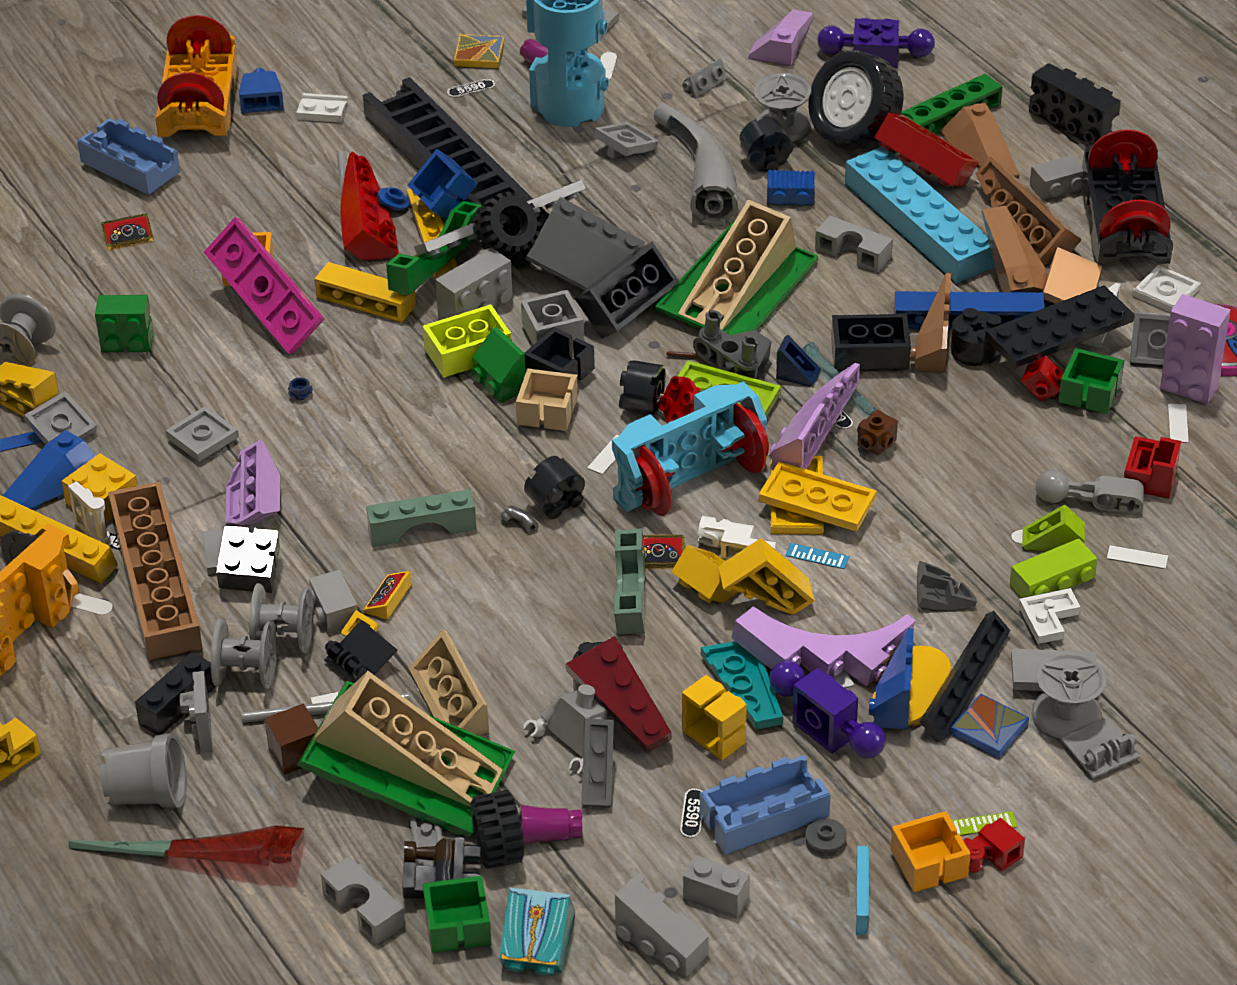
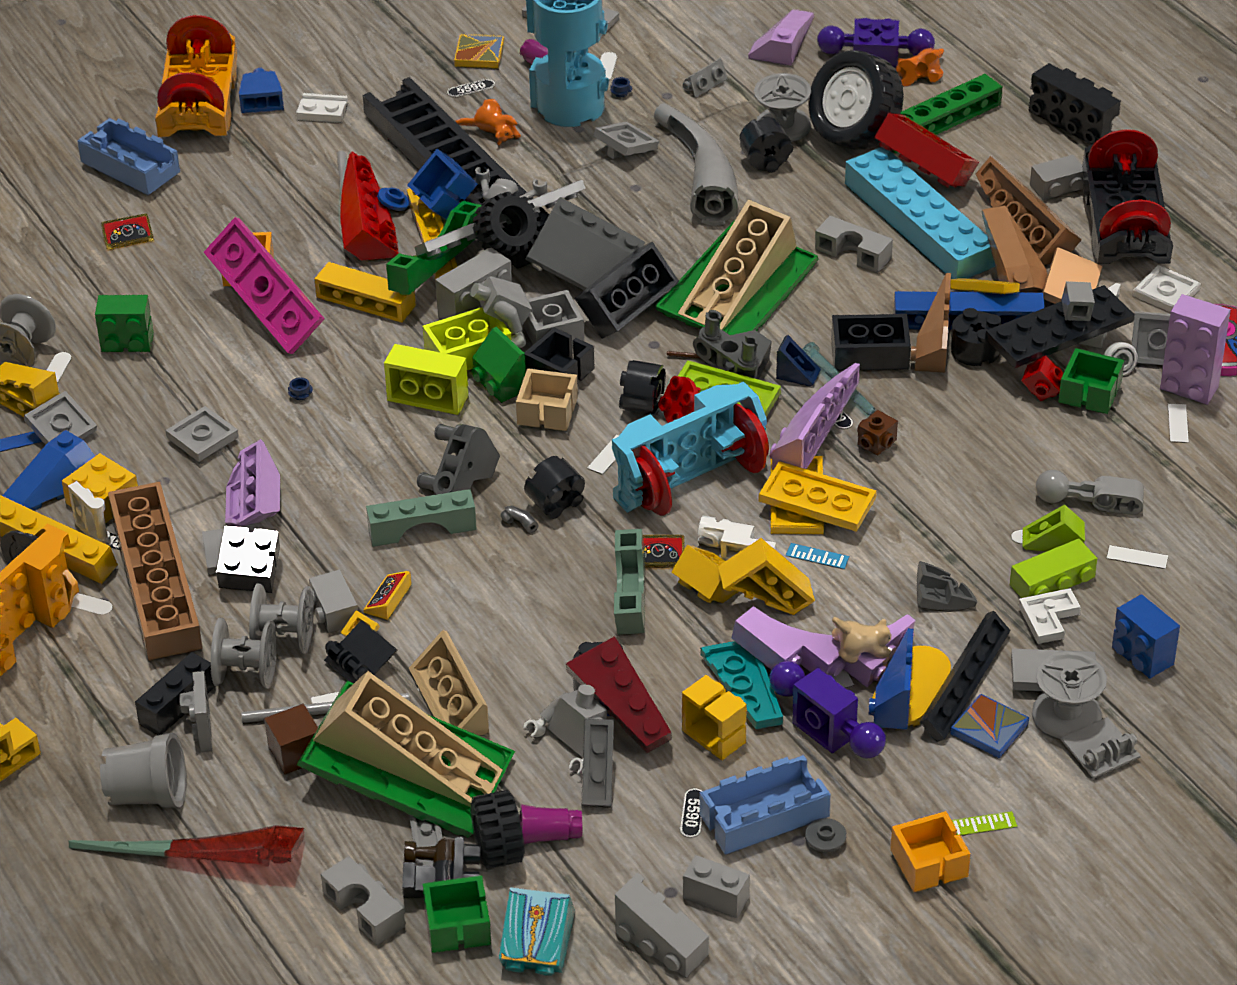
blue brick [767,170,815,205] -> none
medium azure tile [856,846,869,935] -> none
medium nougat wedge [941,103,1019,178] -> none
red brick [963,817,1025,873] -> none
red plate [1124,436,1182,499] -> none
none -> white sticker [47,352,71,383]
none -> neon yellow brick [384,344,469,415]
none -> dark grey piece [417,423,500,495]
none -> orange animal [456,99,521,145]
none -> light grey torso [470,276,532,348]
none -> light grey piece [475,167,548,201]
none -> dark blue plate [610,77,632,97]
none -> tan animal [832,617,892,664]
none -> orange animal [896,48,944,86]
none -> yellow tile [950,278,1020,294]
none -> light grey brick [1061,281,1095,321]
none -> white brick [1104,342,1138,377]
none -> blue piece [1112,594,1180,679]

